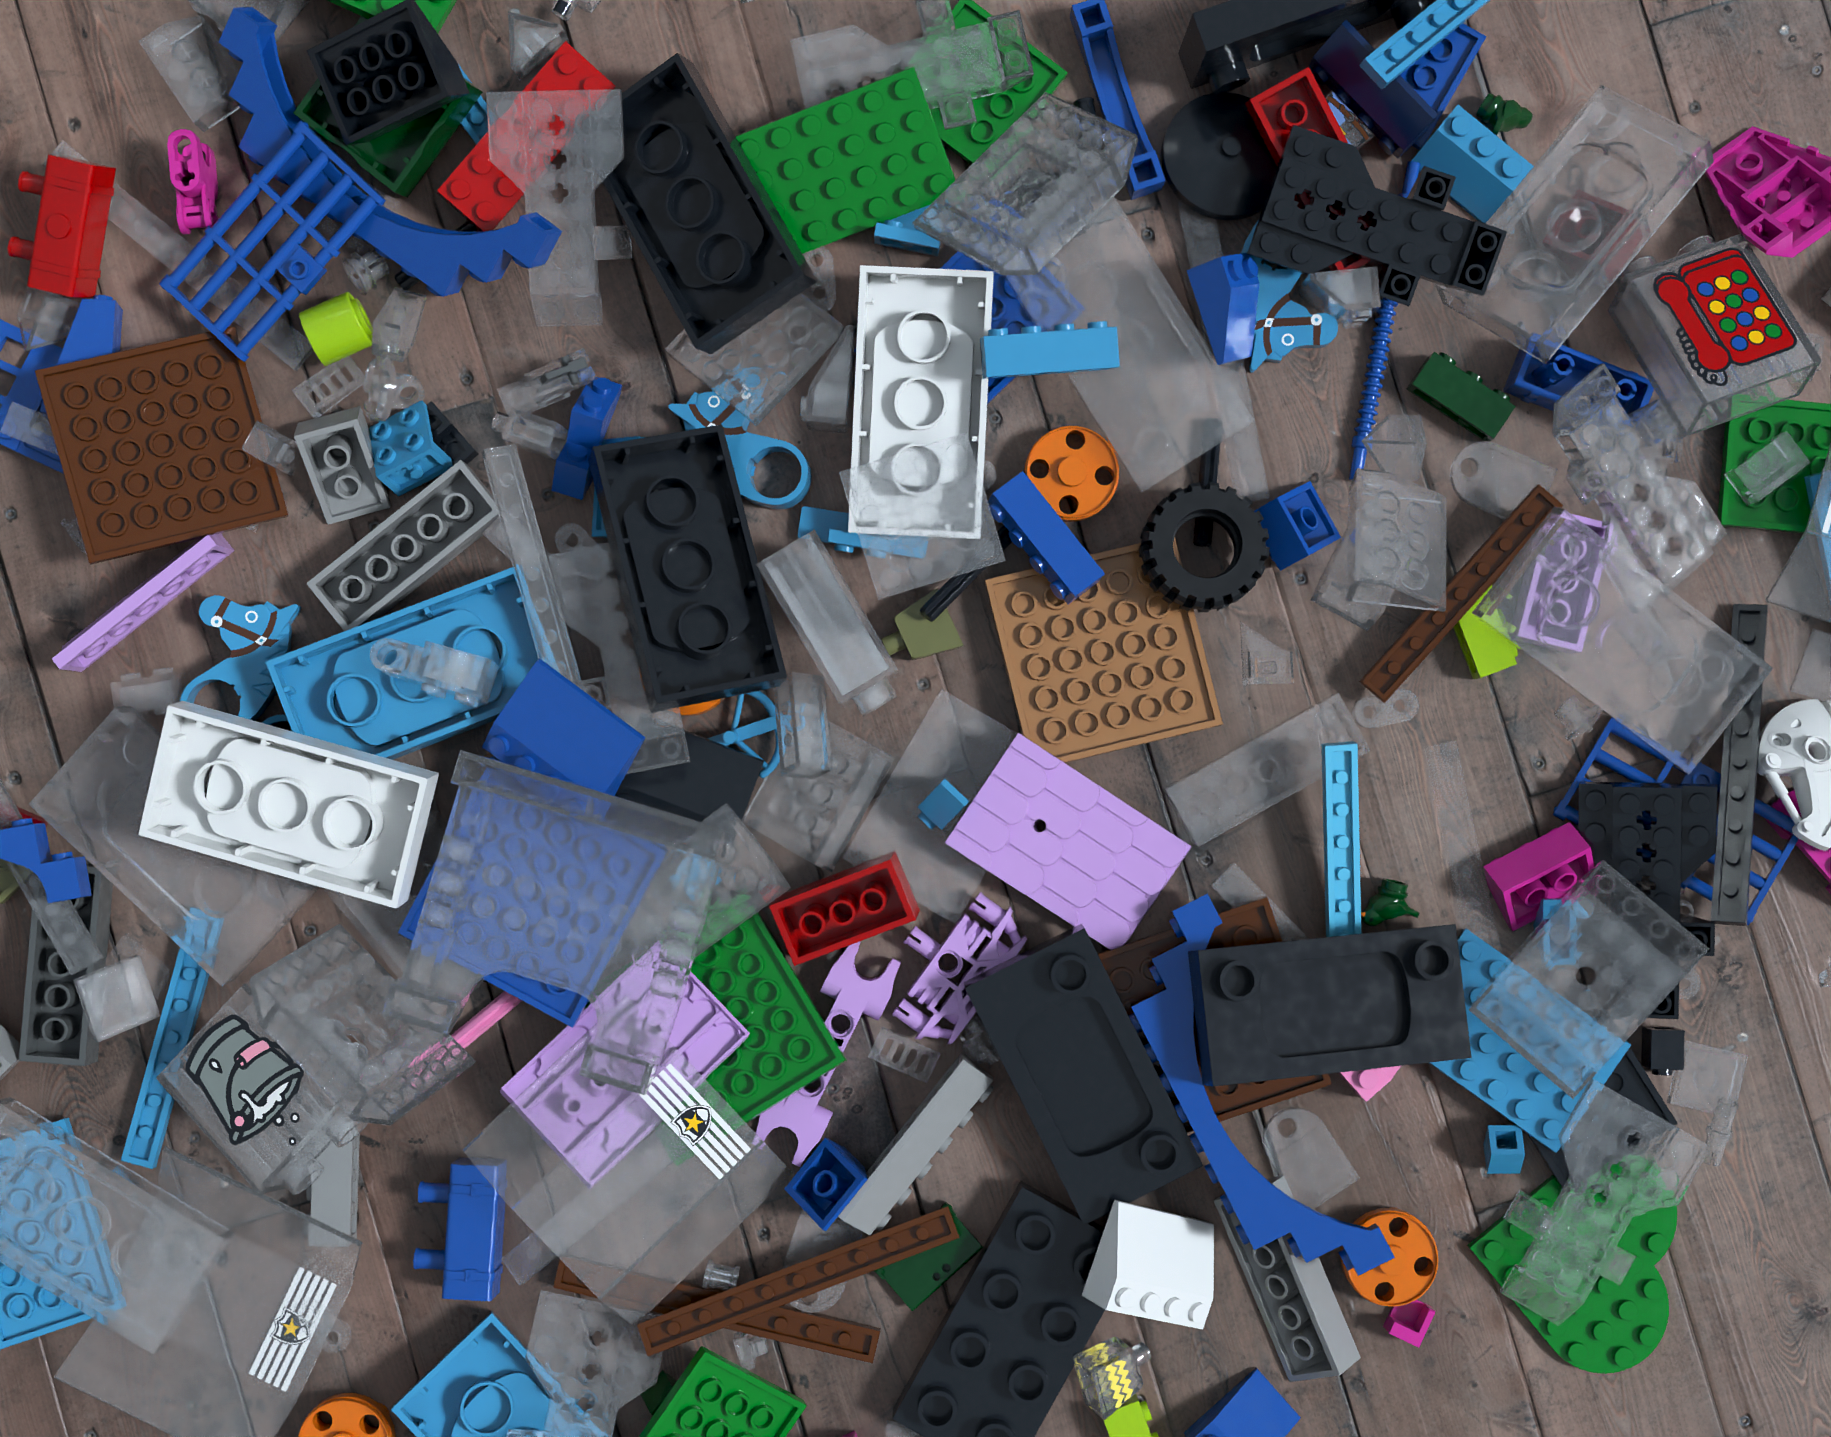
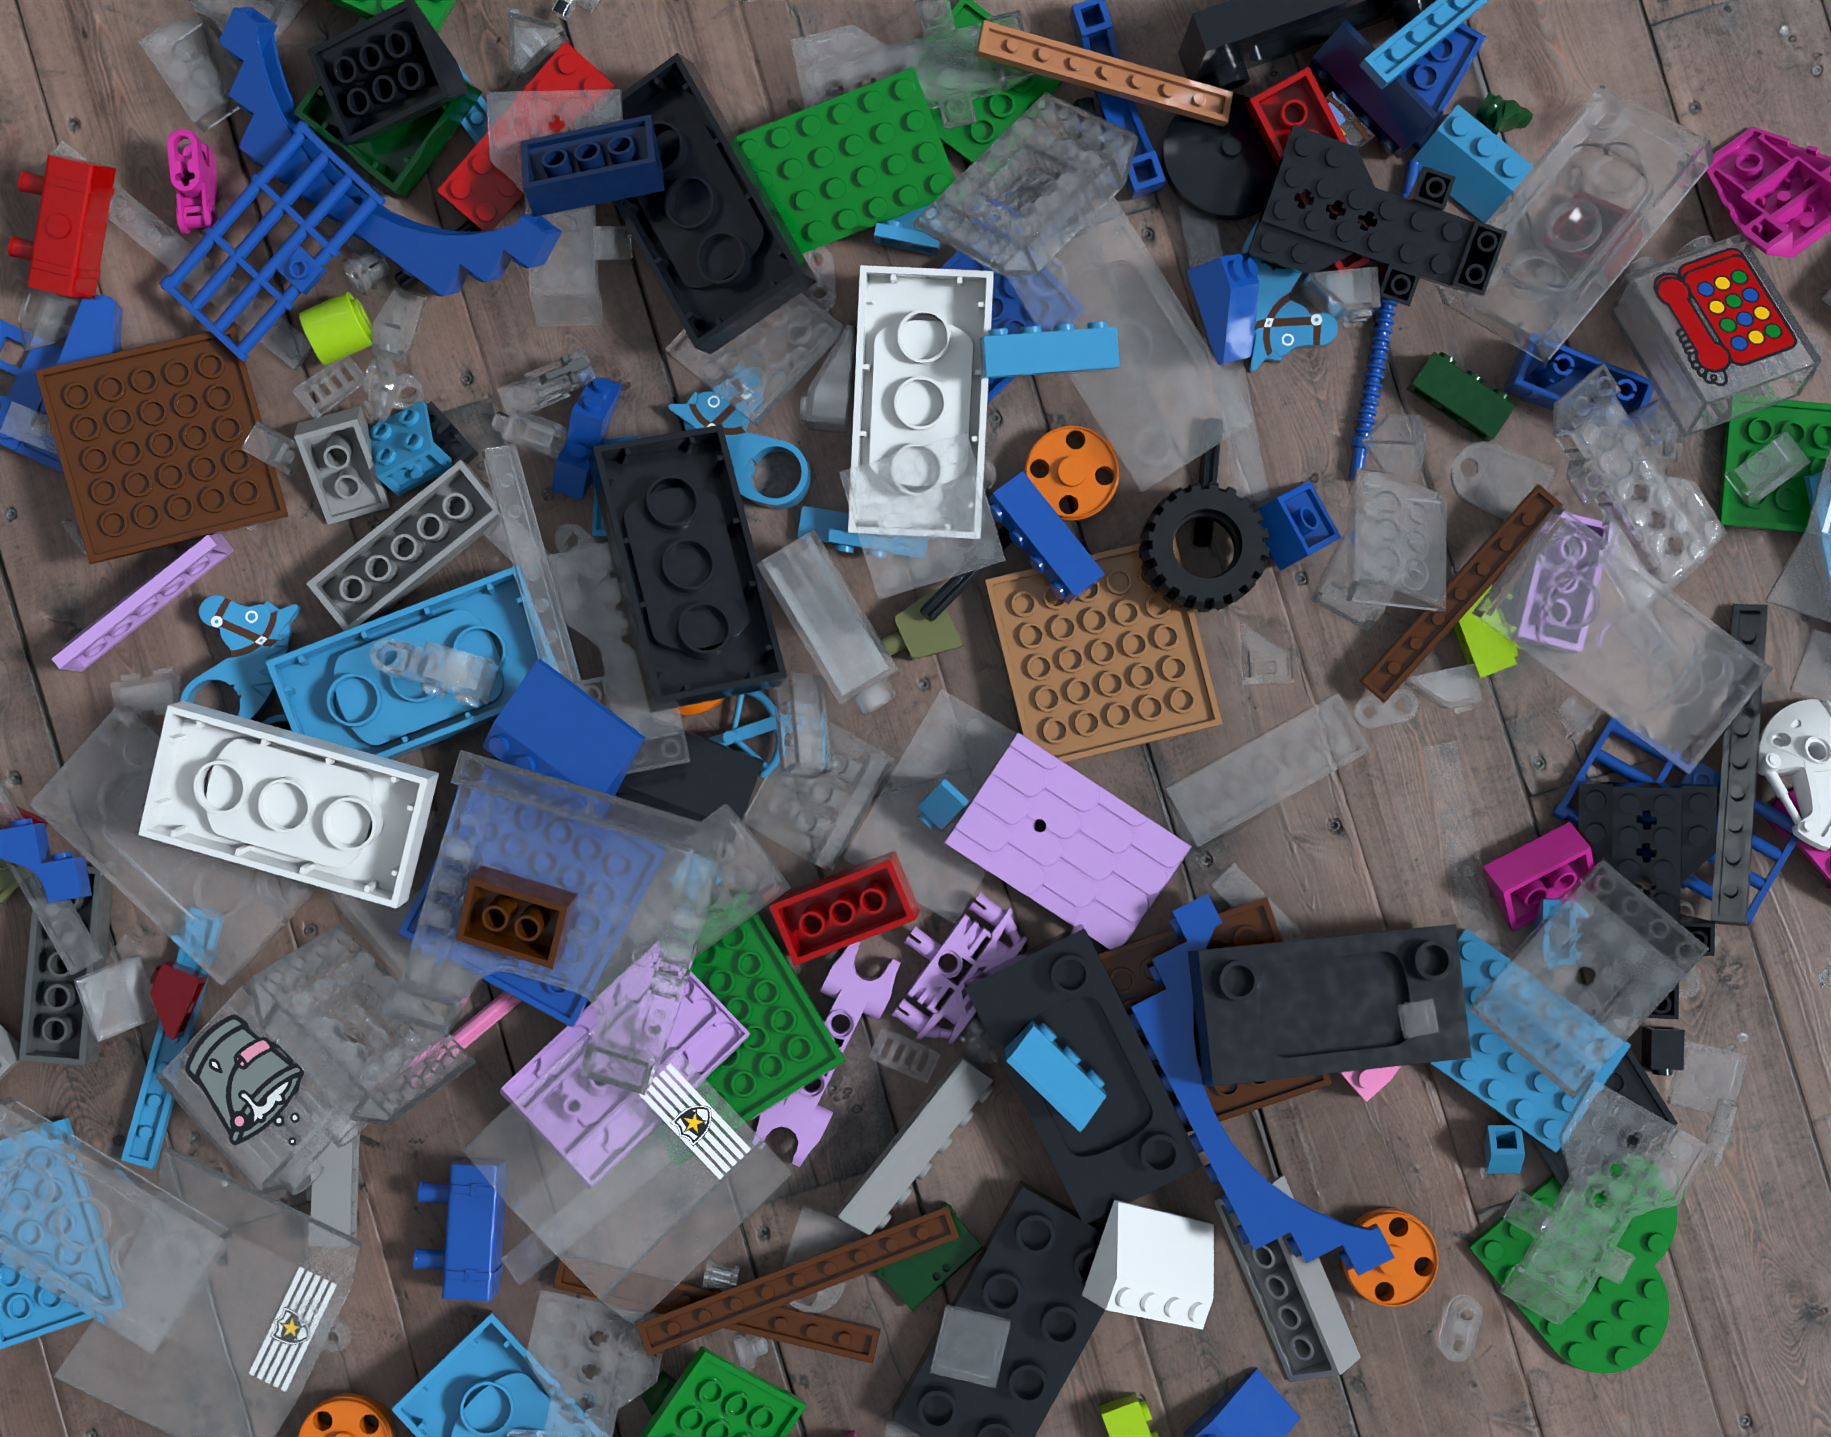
blue slope [784,1138,868,1231] -> none
clear torso [1073,1337,1152,1420] -> none
clear tile [1262,1107,1360,1210] -> none
medium azure plate [1321,741,1361,937] -> none
dark green animal [1361,878,1419,926] -> none
dark pink panel [1383,1299,1435,1348] -> none
none -> dark red slope [150,961,208,1040]
none -> reddish brown brick [455,865,578,969]
none -> dark blue slope [520,115,665,217]
none -> clear tile [930,1305,1011,1388]
none -> nougat plate [975,20,1233,127]
none -> dark azure slope [1005,1020,1106,1132]
none -> clear tile [1397,998,1440,1038]
none -> clear slope [1405,663,1483,714]
none -> clear plate [1438,1295,1483,1362]

